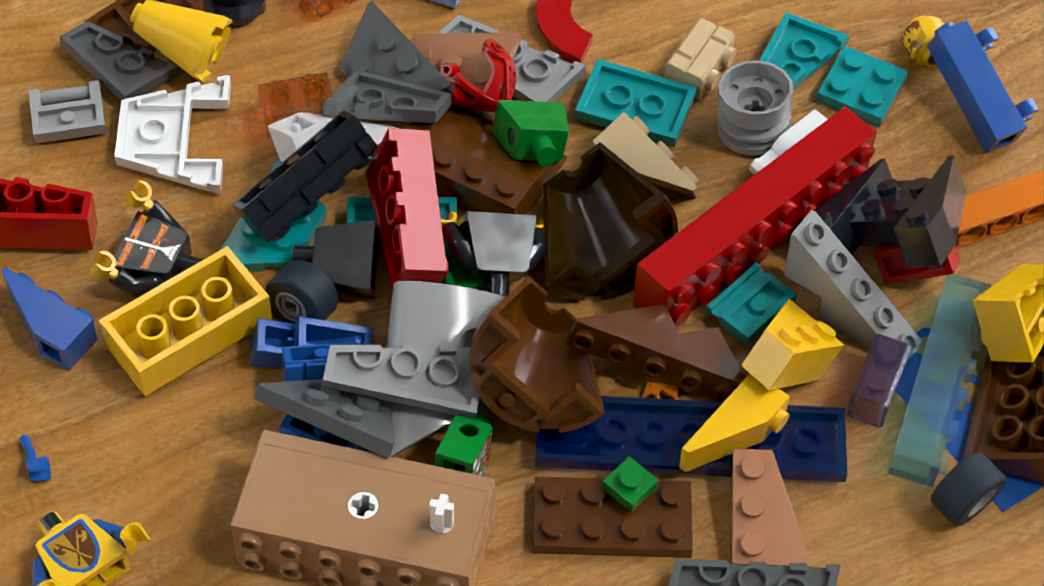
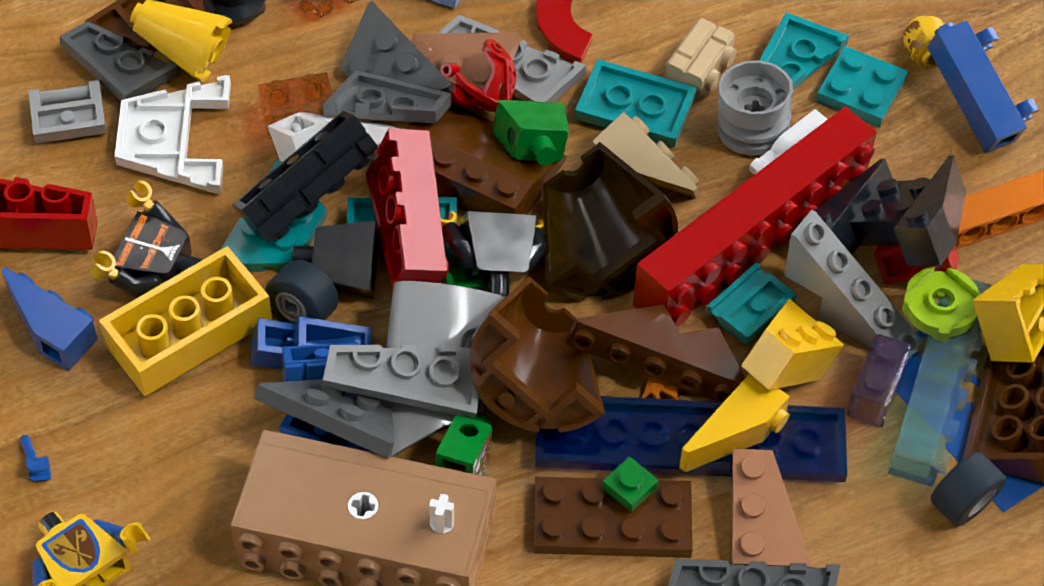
none -> lime plate [902,267,980,342]

